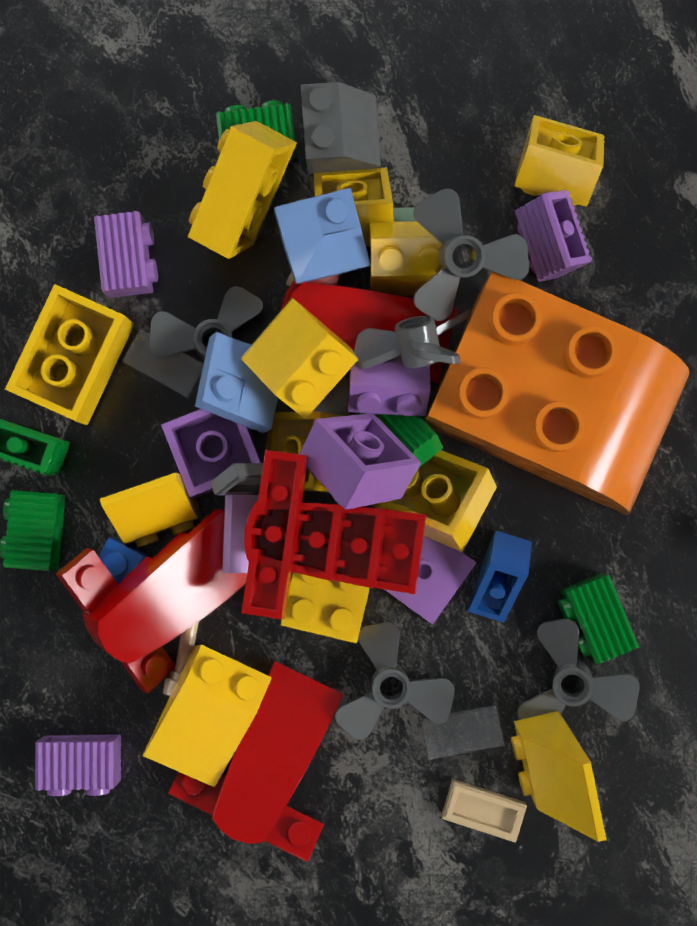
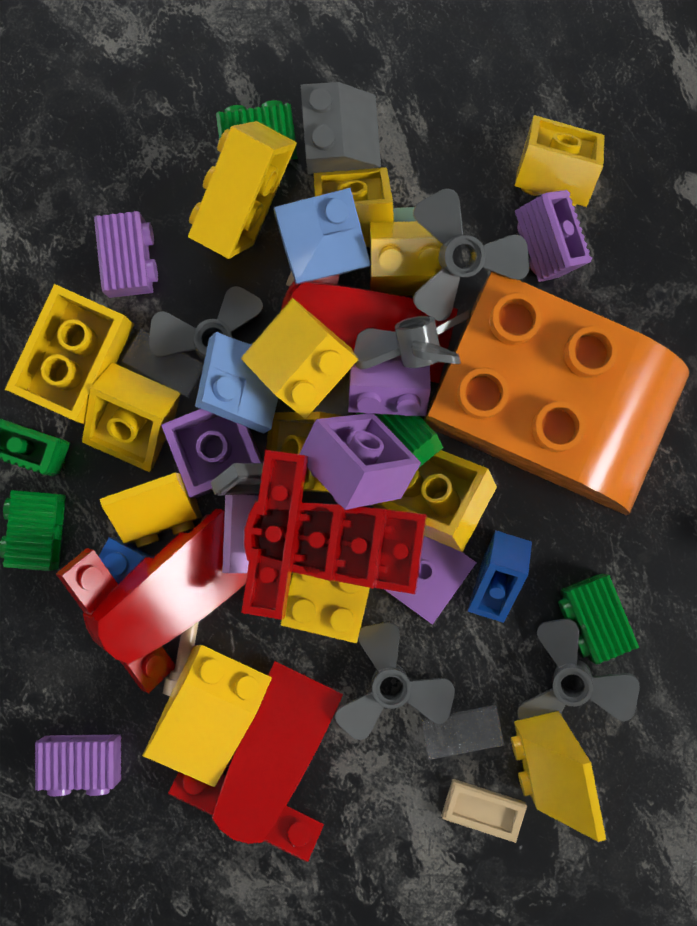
none -> yellow slope [82,363,181,472]

